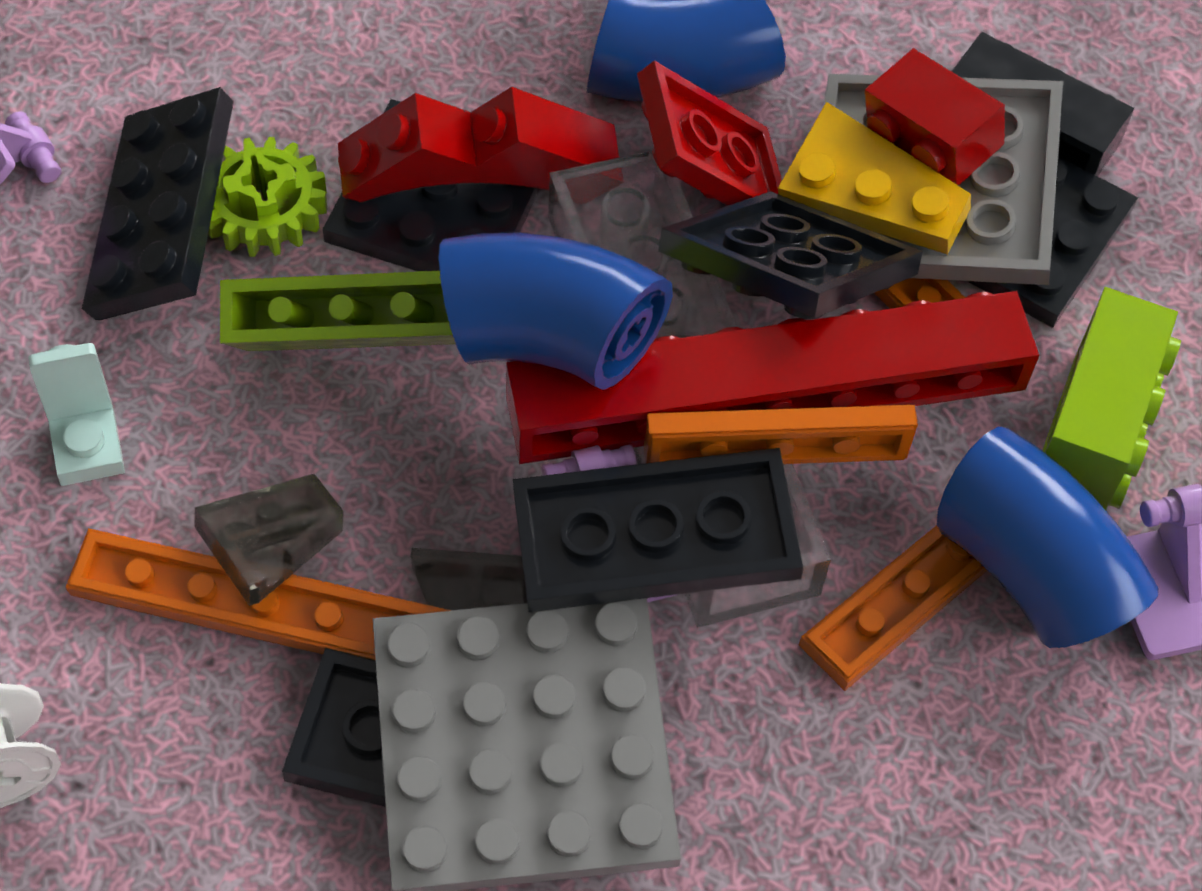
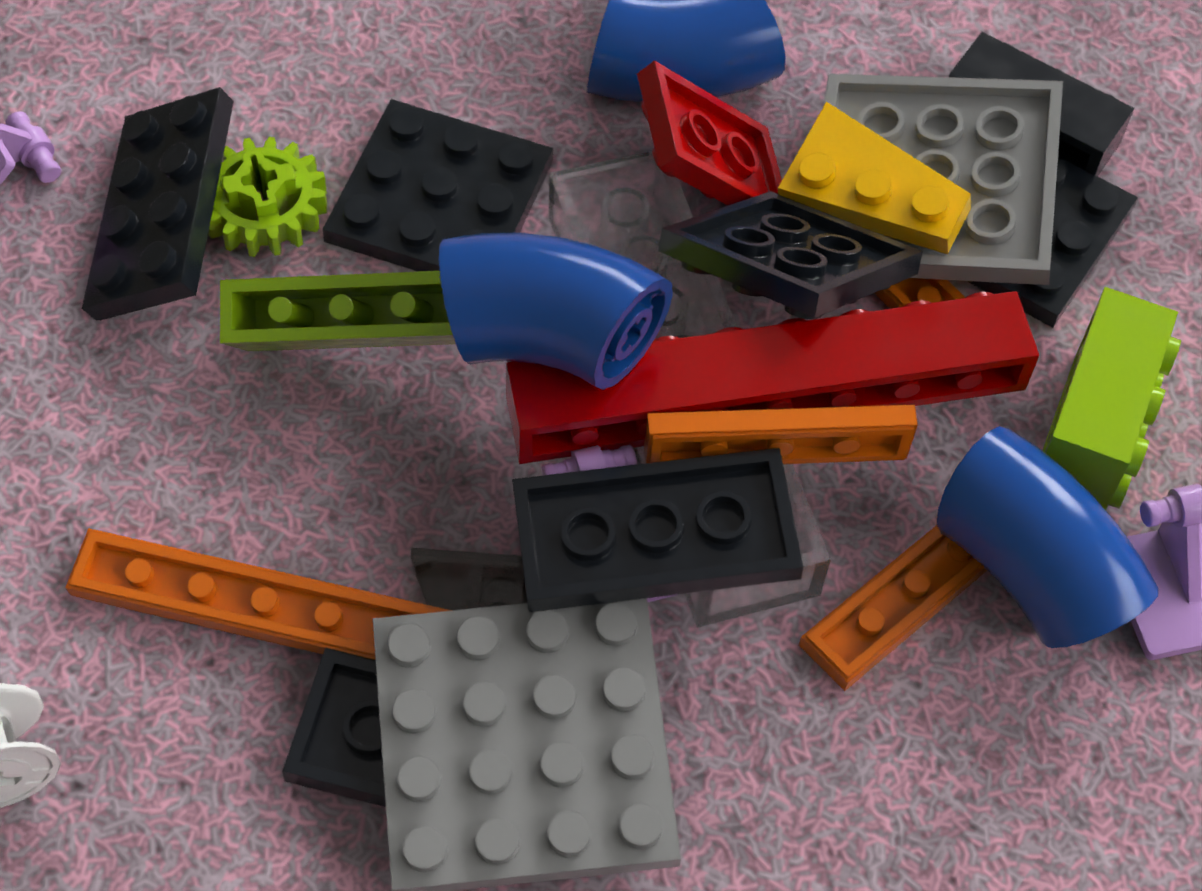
light aqua bracket [28,343,125,486] -> none
clear smoke wing [194,474,344,606] -> none
red arch [338,87,622,202] -> none
red brick [865,48,1005,186] -> none

